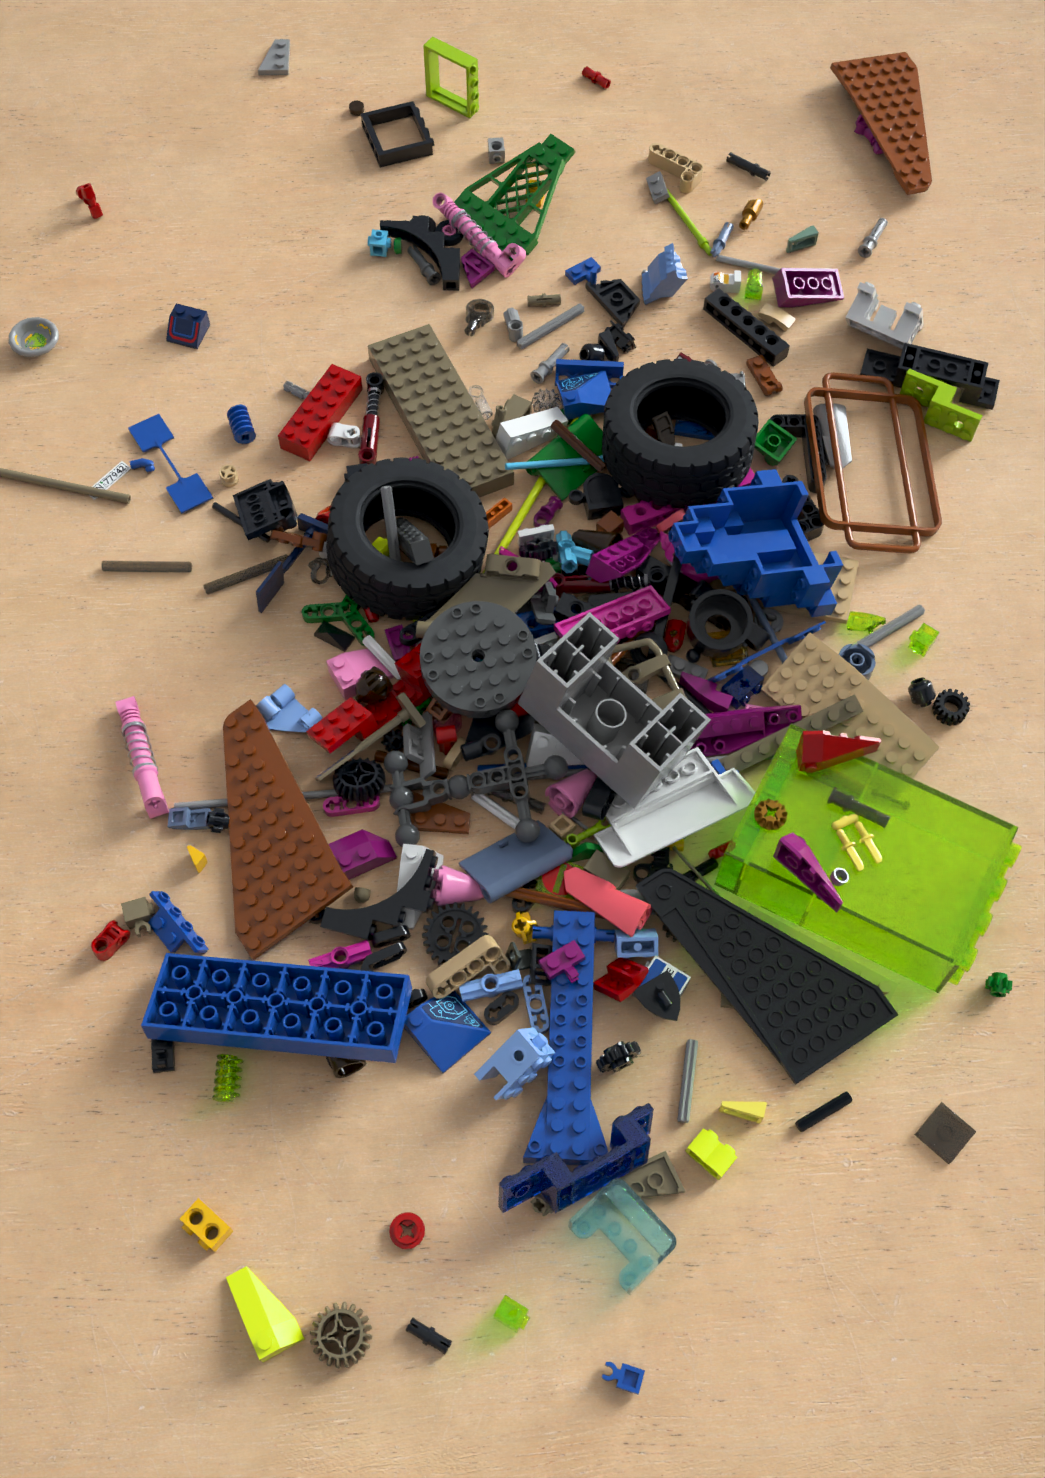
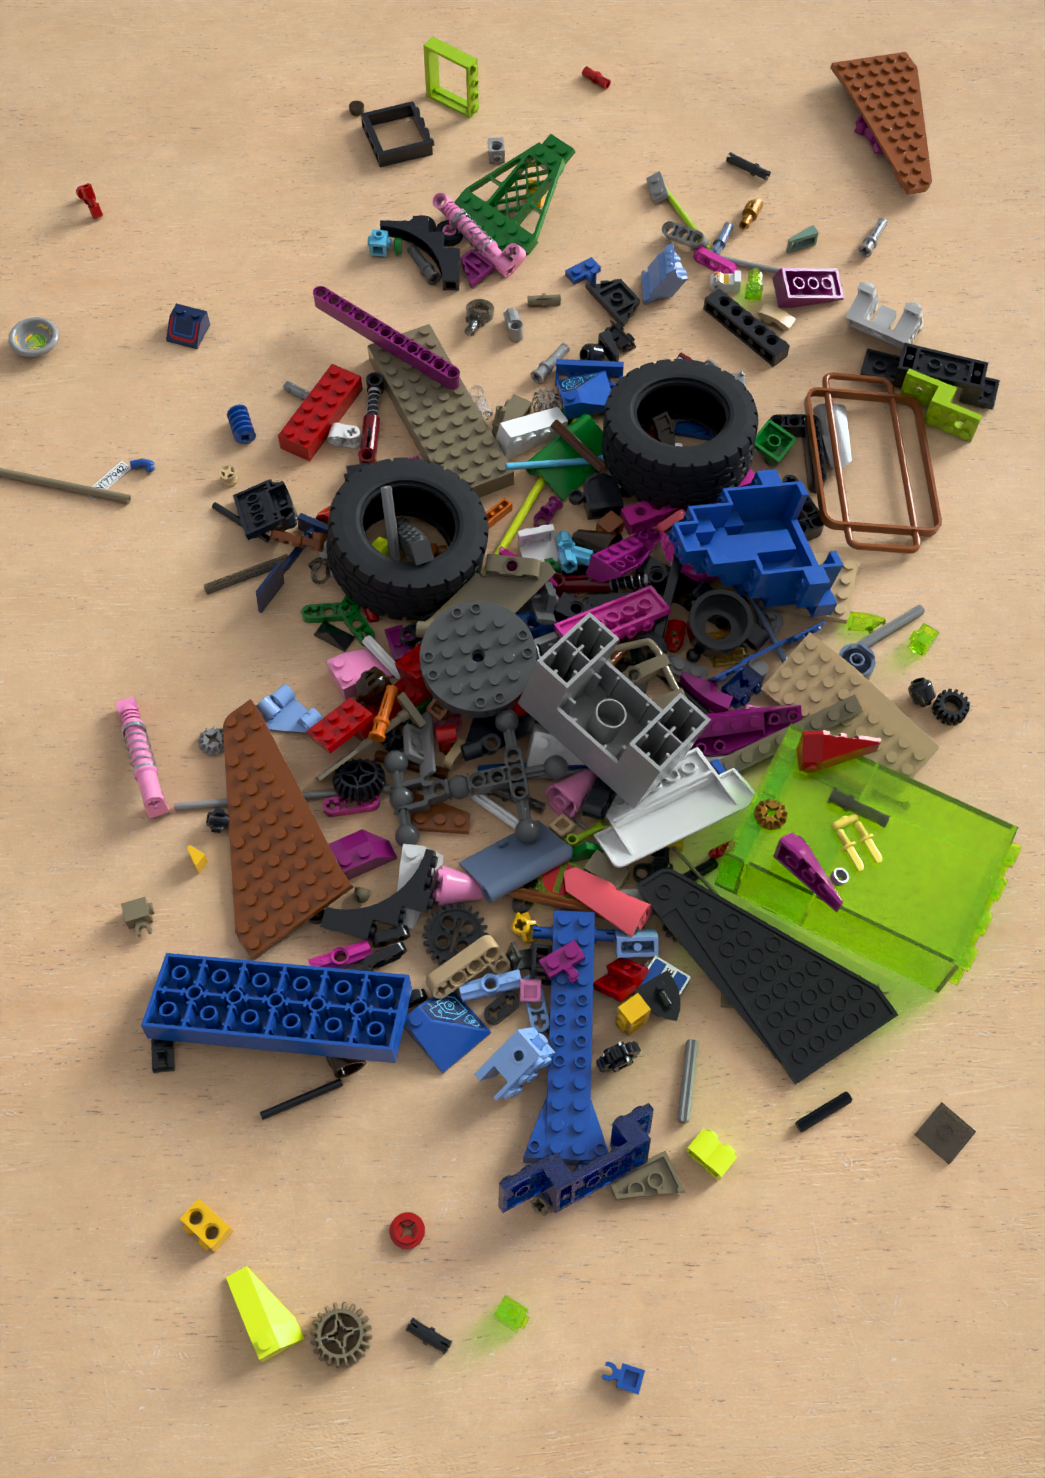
red piece [91,920,131,961] -> none
clear smoke axle [101,561,192,572] -> none
blue hinge [128,414,213,514] -> none
blue bracket [148,891,209,953] -> none
sand blue slope [167,807,212,830] -> none
clear neon green piece [212,1054,244,1102] -> none
light grey wing [258,39,290,75] -> none
light grey axle [517,303,584,349] -> none
black gear [519,538,559,562] -> none
clear light blue windscreen [568,1179,676,1295] -> none
tan beam [648,143,703,194] -> none
light yellow slope [719,1101,767,1124] -> none
dark orange plate [746,355,783,396] -> none
green gear [985,972,1013,997] -> none
none -> light grey gear [198,726,224,755]
none -> black bar [260,1078,343,1120]
none -> magenta beam [313,286,460,390]
none -> orange pin [368,685,398,742]
none -> bright pink tile [520,979,541,1002]
none -> yellow brick [615,993,651,1036]
none -> light grey beam [662,221,708,249]
none -> dark pink beam [693,247,737,274]

